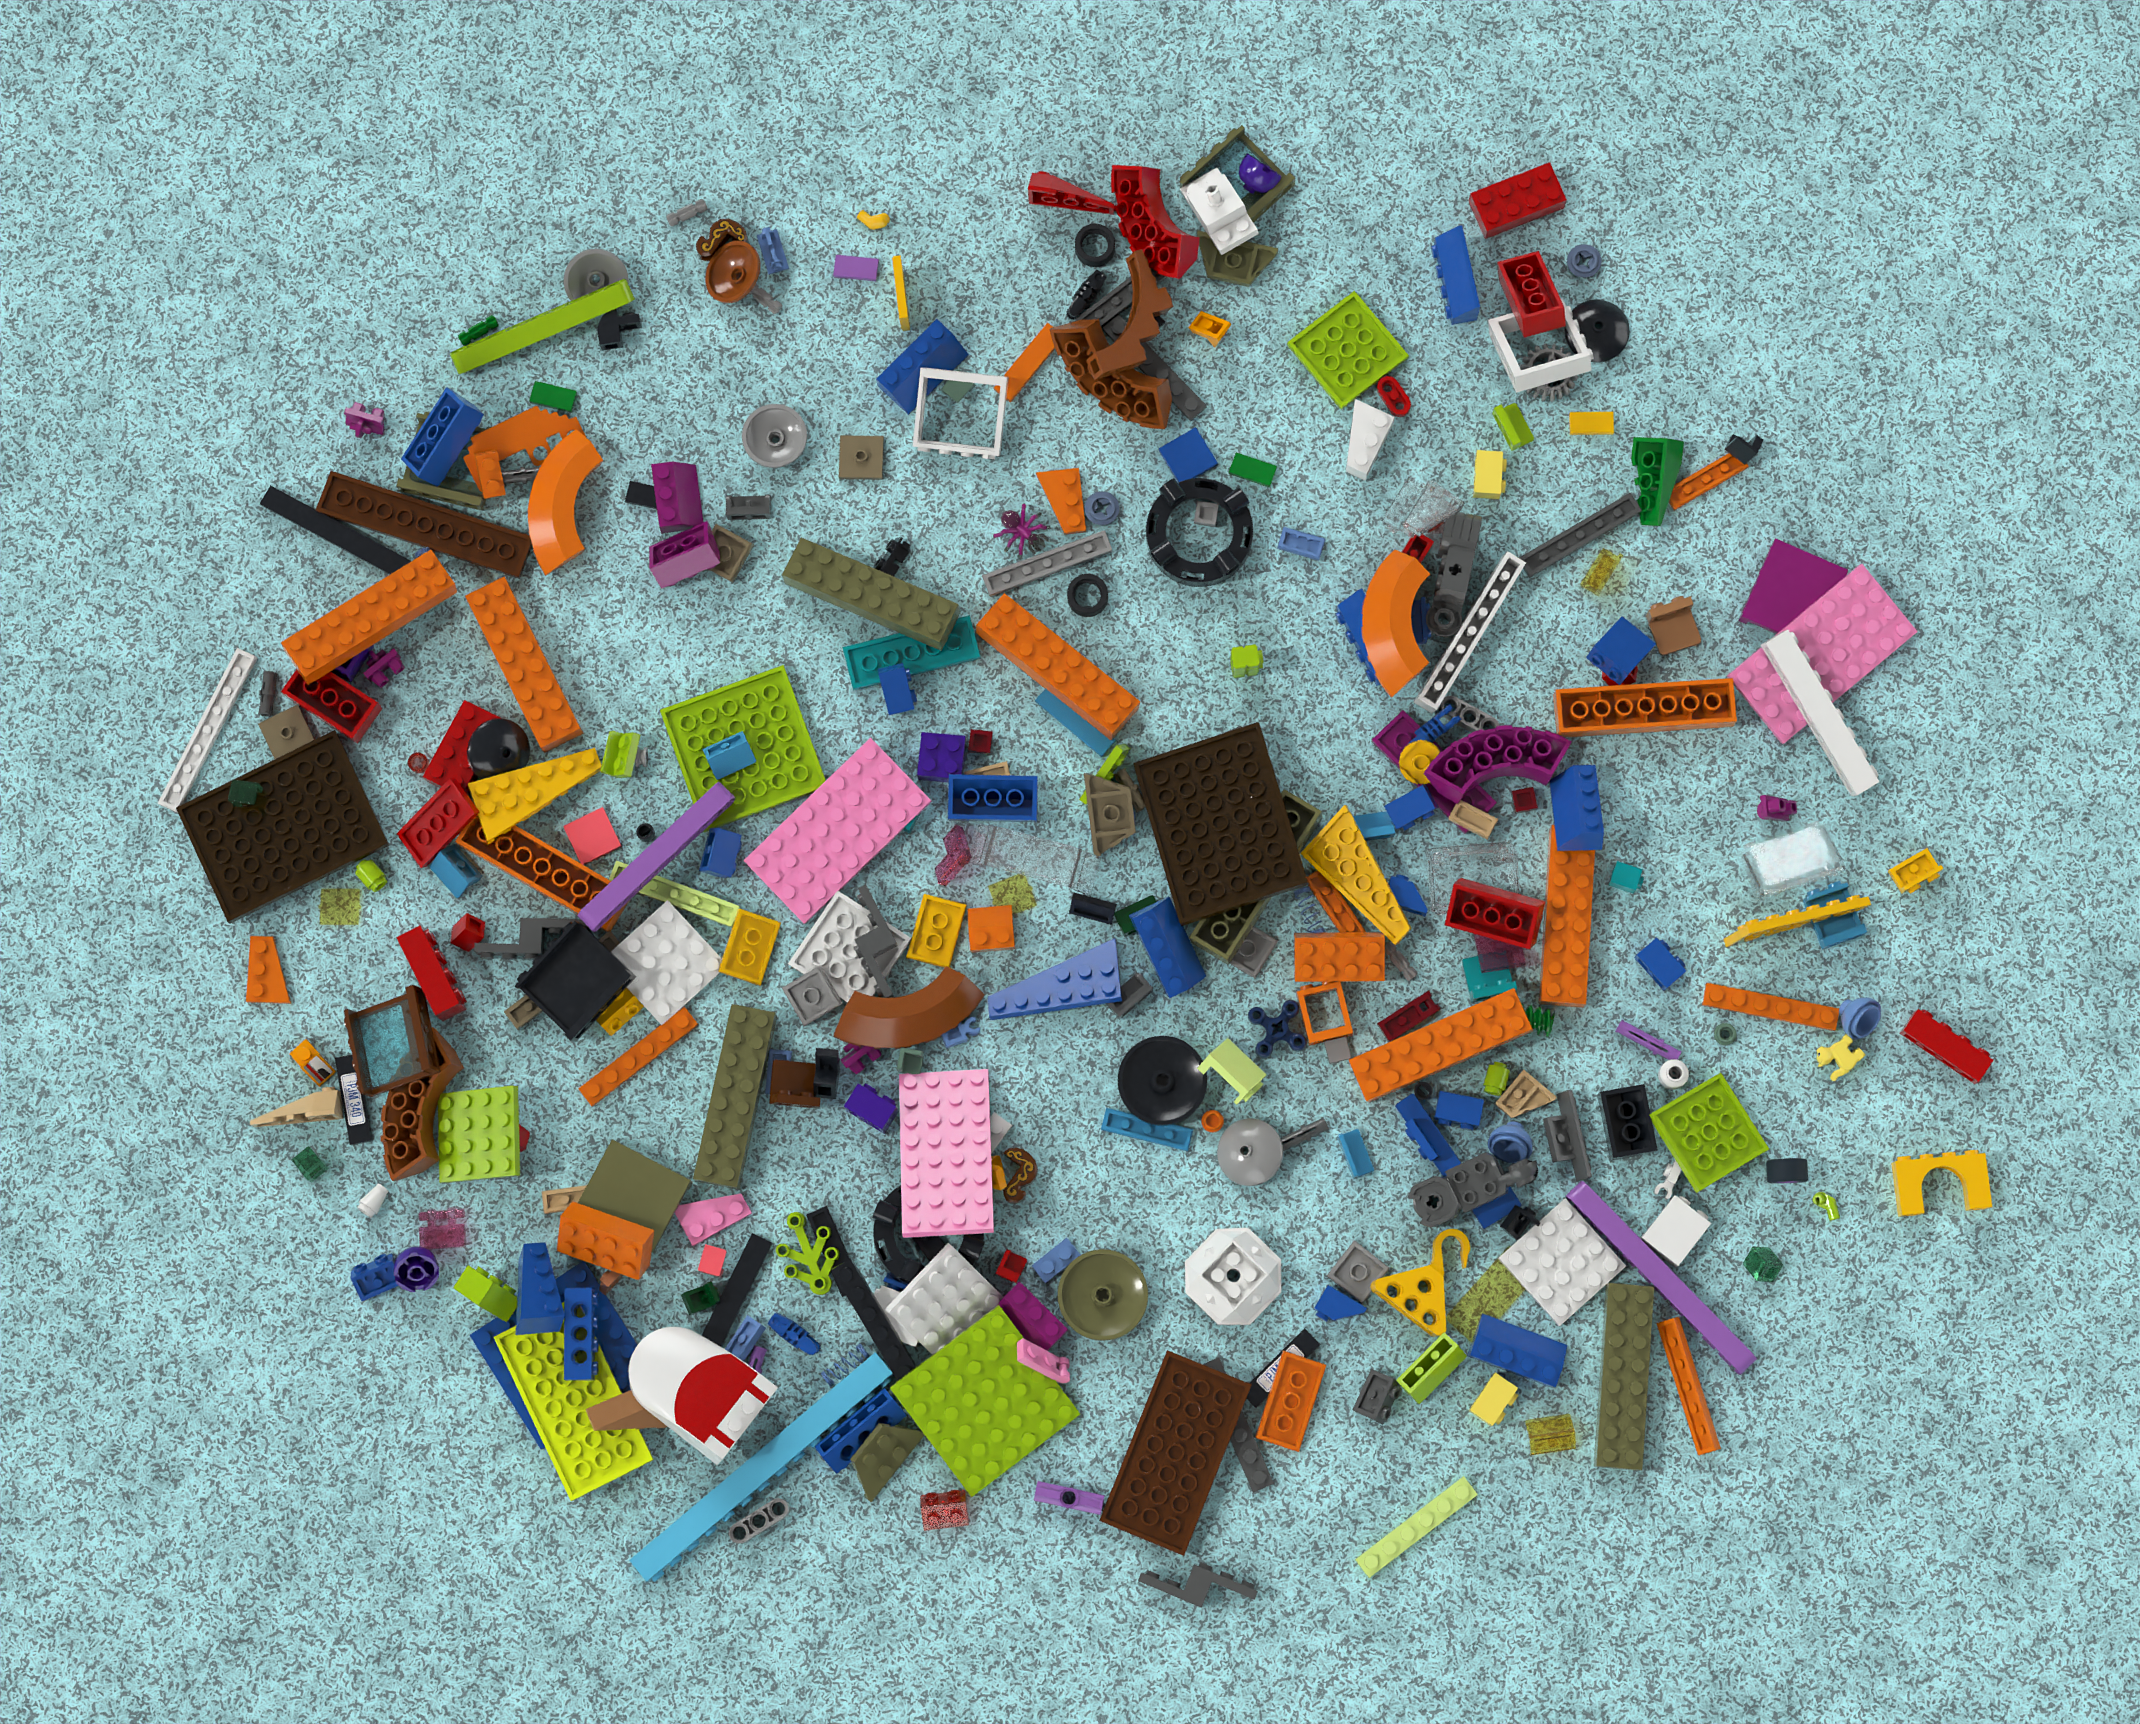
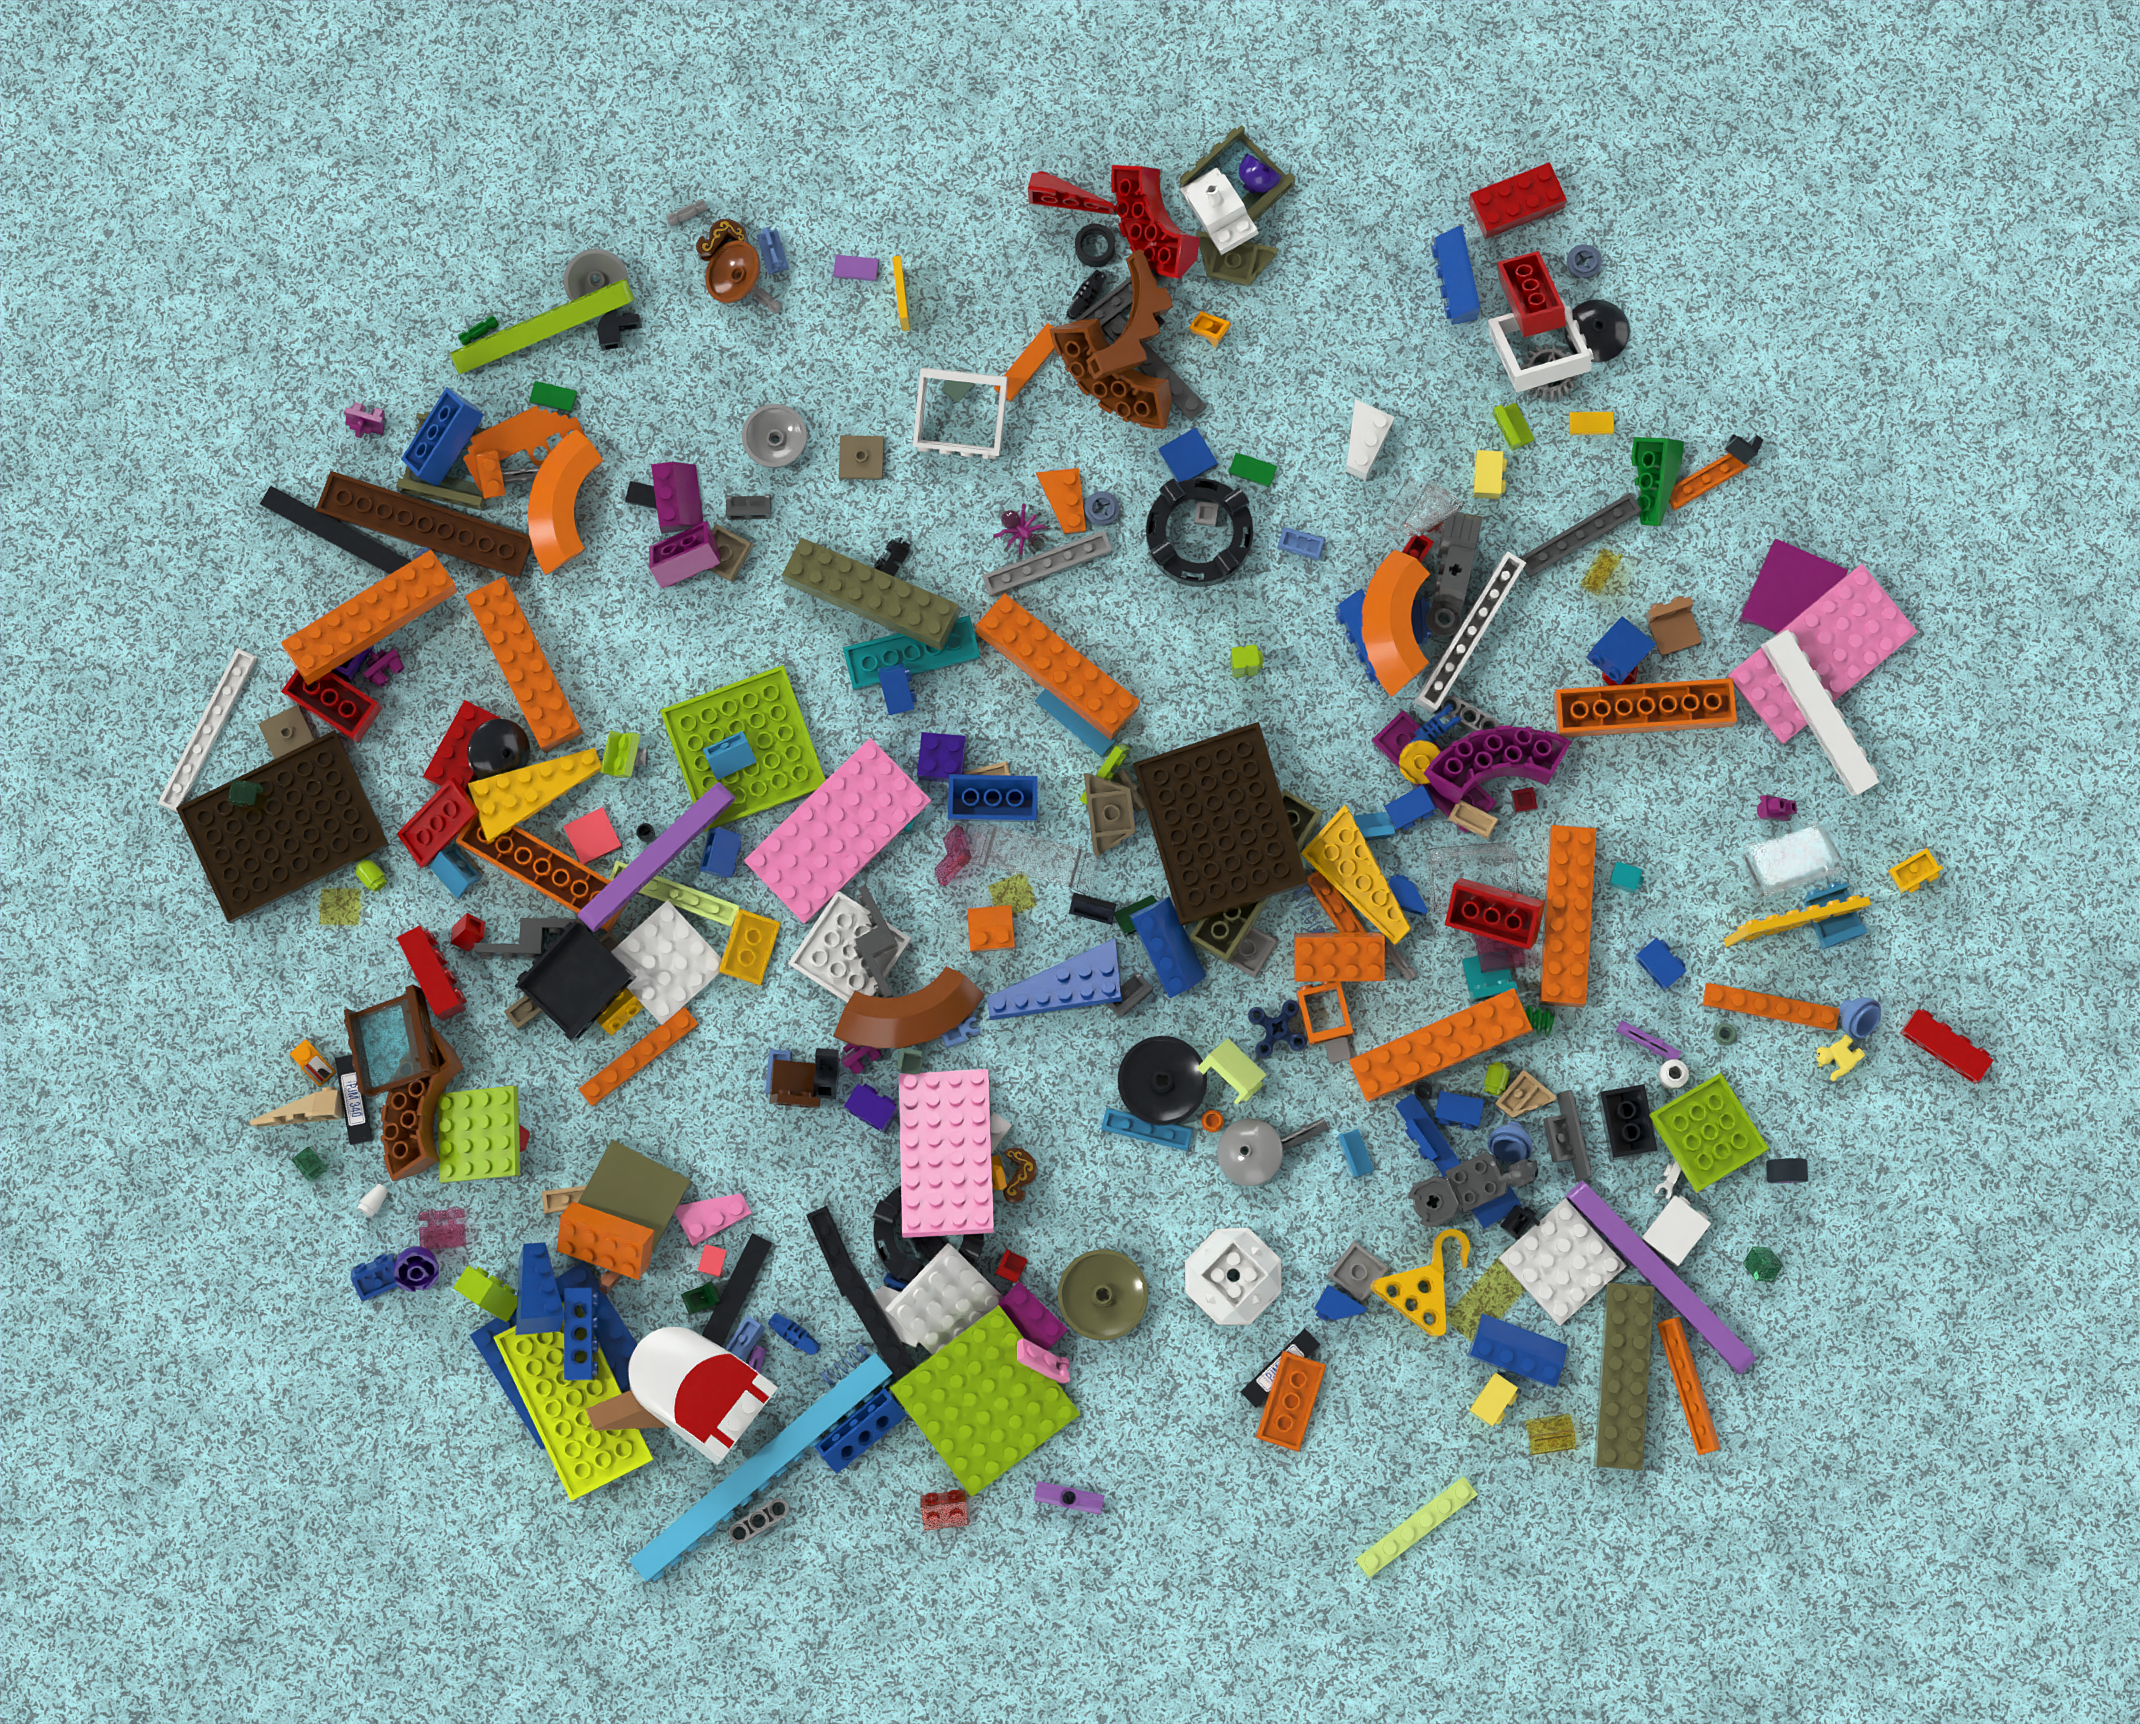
orange wing [246,936,291,1004] -> none
dark grey pin [258,671,278,717] -> none
clear red bush [408,752,429,773] -> none
olive brick [693,1004,777,1190] -> none
lime plant [776,1212,840,1295] -> none
light grey tile [782,965,843,1026] -> none
olive wing [851,1423,924,1502] -> none
yellow arm [857,210,890,230] -> none
blue slope [876,319,969,415] -> none
yellow tile [906,894,967,968] -> none
dark red plate [968,729,993,755] -> none
medium blue plate [1032,1238,1080,1284] -> none
black tyre [1067,573,1108,617] -> none
reddish brown plate [1099,1350,1252,1556] -> none
dark grey bracket [1138,1562,1258,1608] -> none
dark grey plate [1203,1357,1274,1493] -> none
lime plate [1287,291,1409,410] -> none
dark grey bracket [1352,1369,1401,1425] -> none
red plate [1377,376,1411,417] -> none
dark red plate [1377,991,1441,1042] -> none
lime brick [1396,1332,1467,1404] -> none
blue slope [1549,765,1604,851] -> none
lime arm [1812,1192,1840,1221] -> none
yellow arch [1891,1150,1992,1217] -> none

